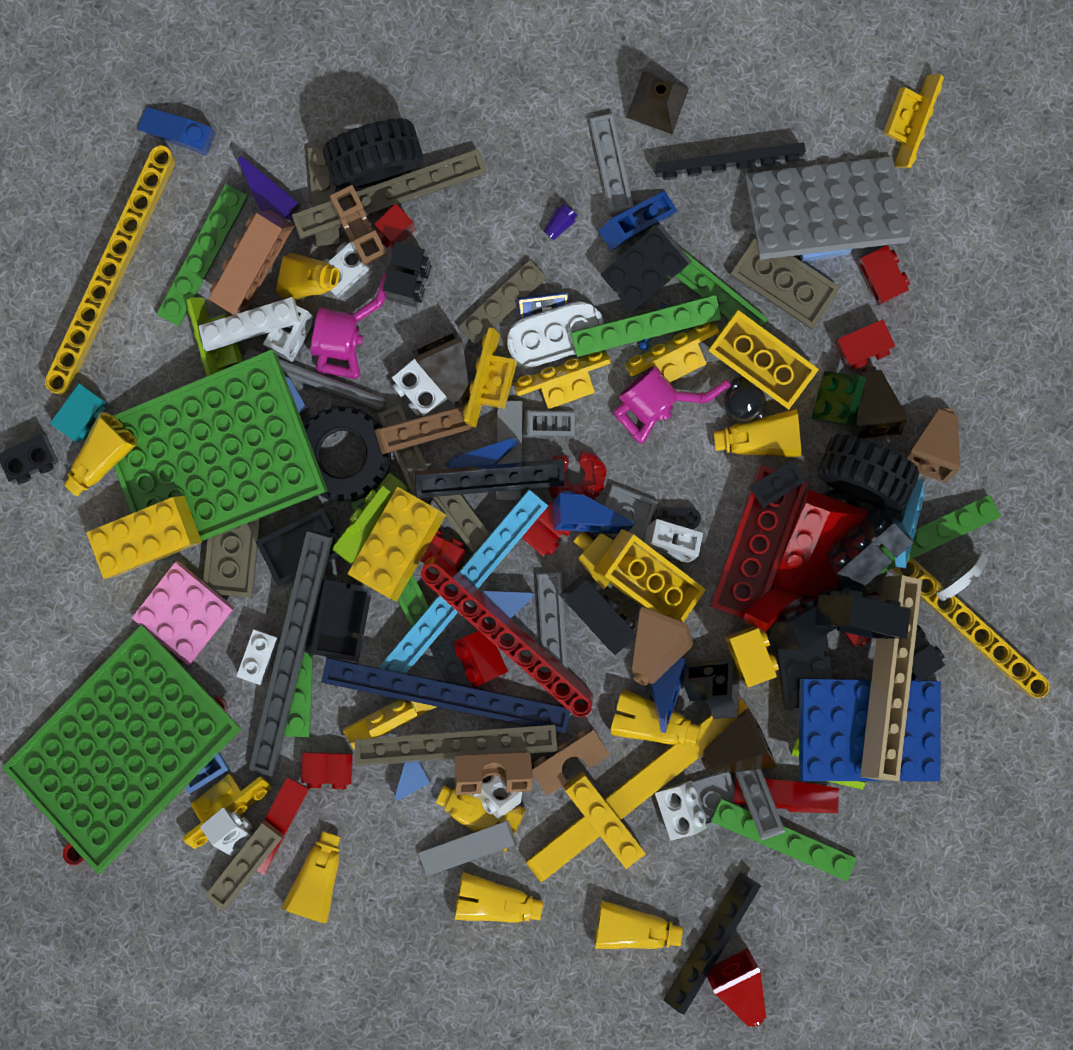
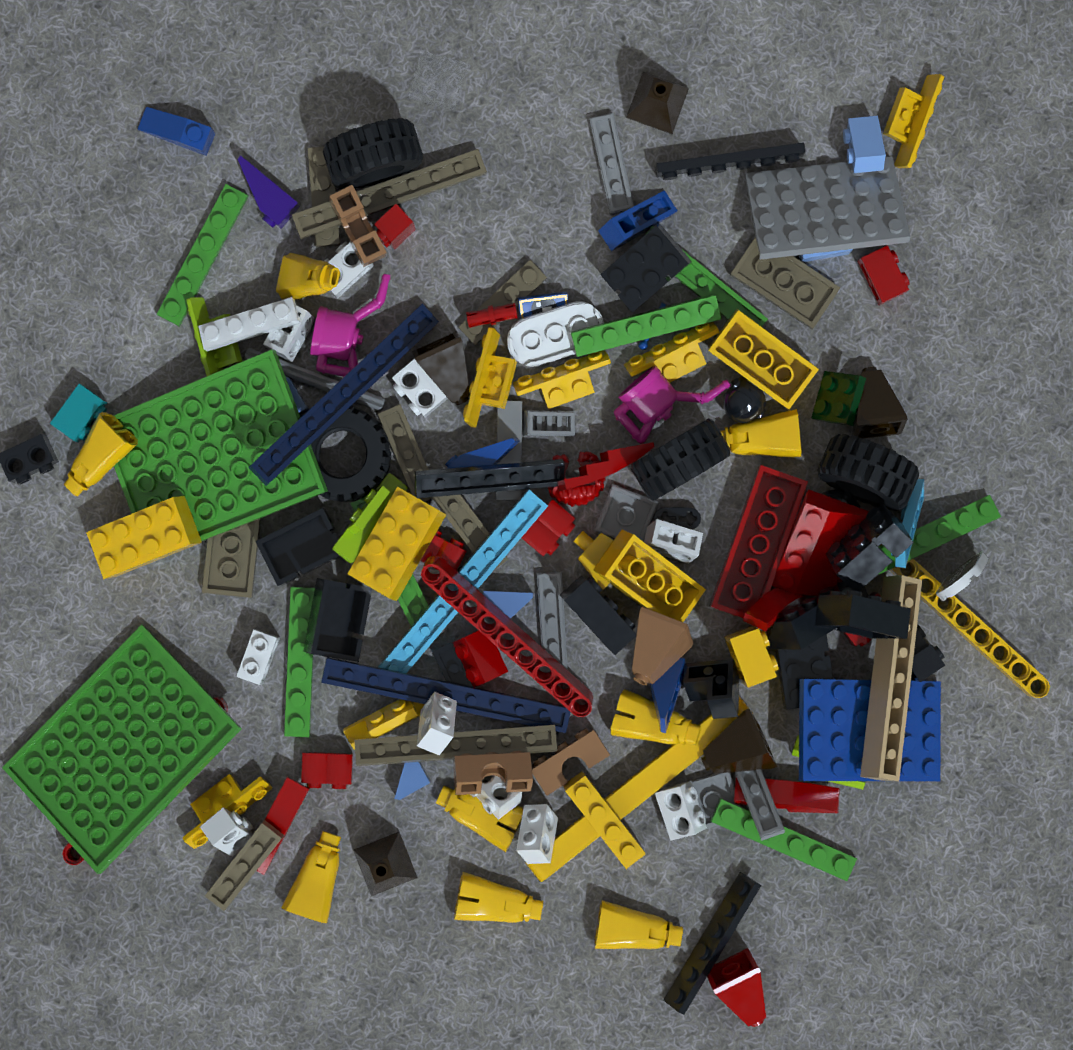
yellow beam [45,145,176,395] -> none
bright pink plate [132,561,235,666] -> none
medium blue slope [185,752,230,794] -> none
nougat brick [209,210,295,315] -> none
dark grey plate [249,530,333,777] -> none
medium nougat tile [375,405,472,454] -> none
black piece [382,242,432,308] -> none
light grey tile [418,820,517,876] -> none
dark purple cone [543,203,578,240] -> none
blue slope [553,491,633,534] -> none
black plate [749,460,806,508] -> none
red brick [835,319,895,370] -> none
medium nougat slope [905,407,960,483] -> none
none -> dark blue plate [248,303,439,486]
none -> dark brown slope [353,831,418,896]
none -> white brick [417,692,457,755]
none -> red pin [466,302,518,328]
none -> white brick [516,804,558,864]
none -> red slope [557,442,655,492]
none -> black tyre [631,418,731,501]
none -> light blue brick [843,116,886,173]

